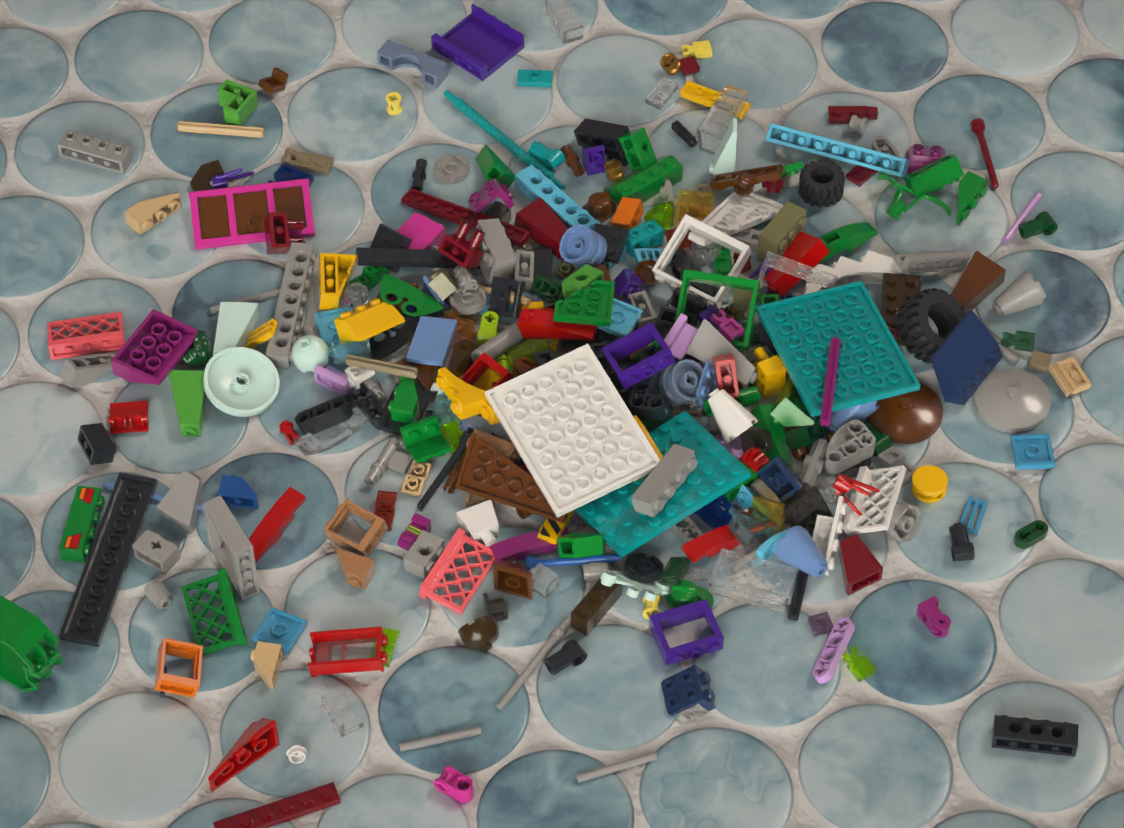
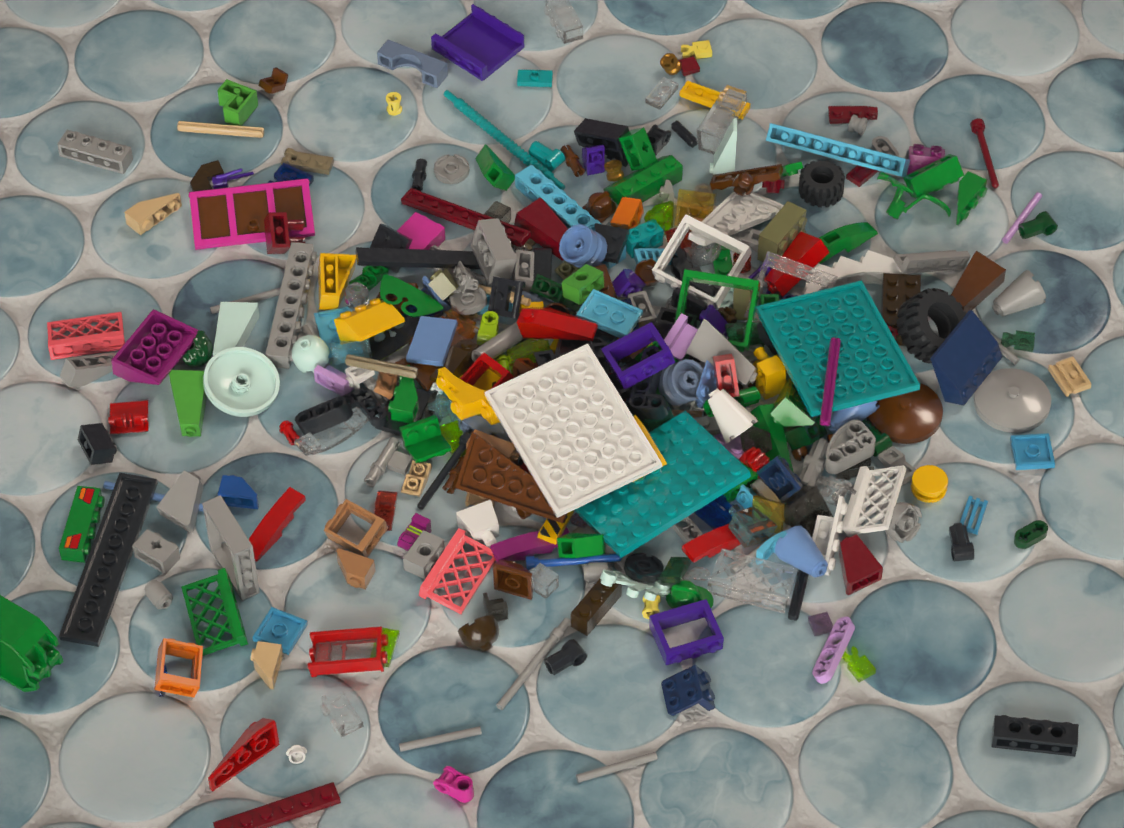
yellow tile [245,318,277,349] -> none
dark red brick [438,219,486,269] -> none
magenta bracket [468,179,515,214] -> none
green plate [553,280,615,327] -> none
light grey brick [631,444,698,517] -> none
magenta plate [710,309,745,342] -> none
red plant [832,473,880,516] -> none
magenta leg [916,596,951,637] -> none
dark tan tile [1028,350,1052,373] -> none
none -> medium nougat tile [374,372,398,399]
none -> black piece [647,124,671,156]

